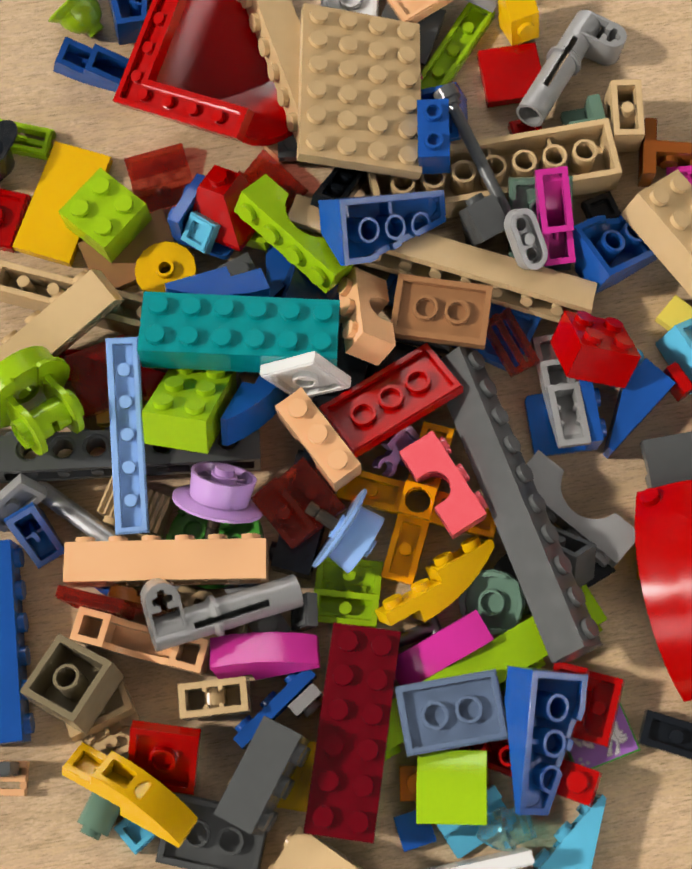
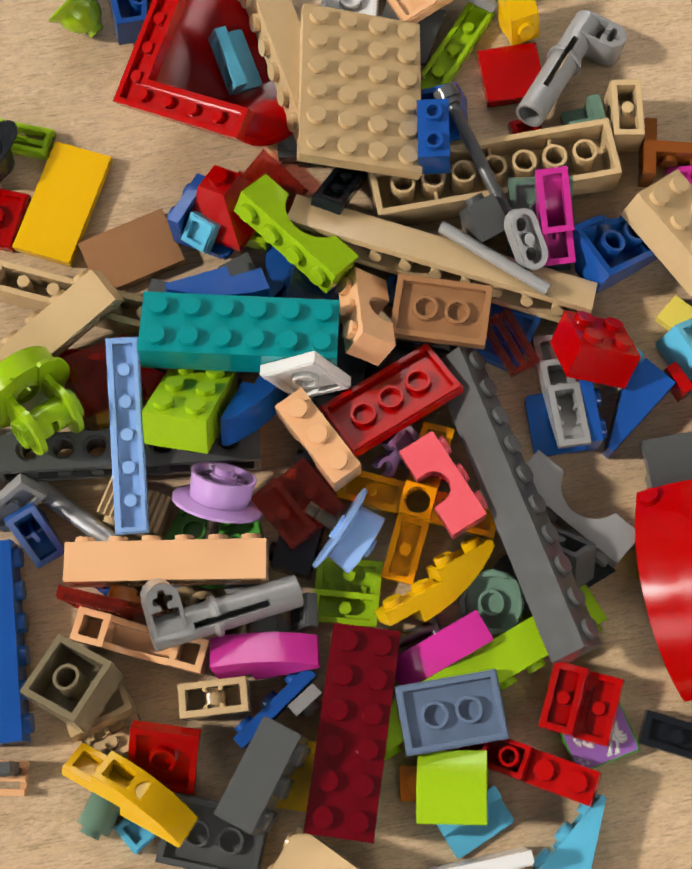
blue slope [53,36,129,92] -> none
lime brick [58,168,152,263] -> none
clear red slope [124,143,193,213] -> none
yellow plate [135,241,198,293] -> none
blue wedge [318,190,446,266] -> none
blue tile [393,810,437,852] -> none
clear light blue tile [476,806,537,852] -> none
blue wedge [505,666,588,816] -> none
black tile [581,191,621,220] -> none
none -> medium azure panel [208,26,262,96]
none -> light grey bar [438,221,552,295]

